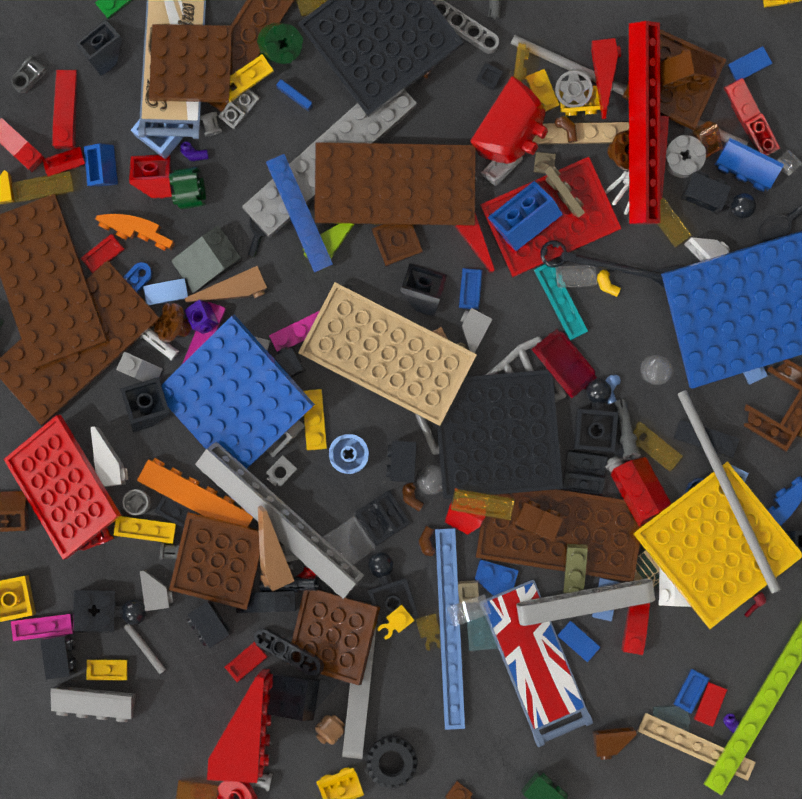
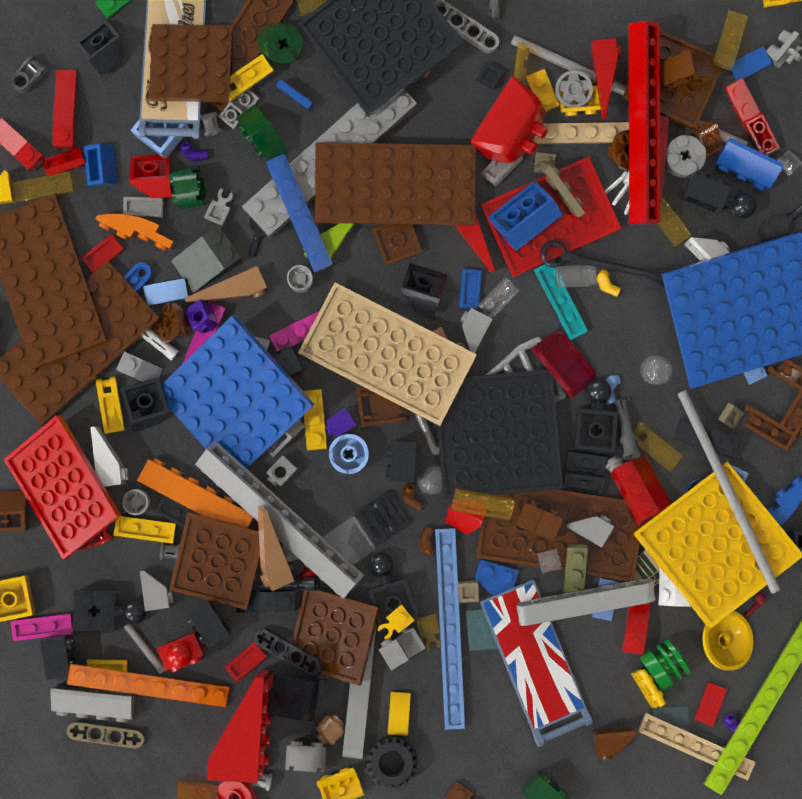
clear slope [447,594,491,626] -> none
reddish brown arm [555,116,578,143] -> none
blue tile [557,621,600,662] -> none
blue tile [673,669,710,714] -> none
none -> orange plate [67,664,229,707]
none -> dark tan beam [67,721,145,749]
none -> yellow plate [96,376,125,434]
none -> light grey tile [123,196,164,218]
none -> red brick [157,631,206,672]
none -> light grey plate [204,189,233,227]
none -> dark green brick [236,104,288,161]
none -> light grey brick [285,741,327,772]
none -> light grey wheel [287,265,314,293]
none -> dark purple brick [324,408,357,438]
none -> reddish brown container [356,387,409,427]
none -> light grey brick [379,626,426,670]
none -> yellow slope [388,692,411,736]
none -> clear plate [478,277,519,319]
none -> clear plate [537,549,561,573]
none -> light grey slope [566,515,614,547]
none -> yellow plate [631,668,666,708]
none -> green wheel [639,639,691,692]
none -> yellow dish [703,611,754,671]
none -> clear yellow plate [714,10,748,71]
none -> dark tan plate [718,403,744,430]
none -> light grey hips [767,30,802,69]

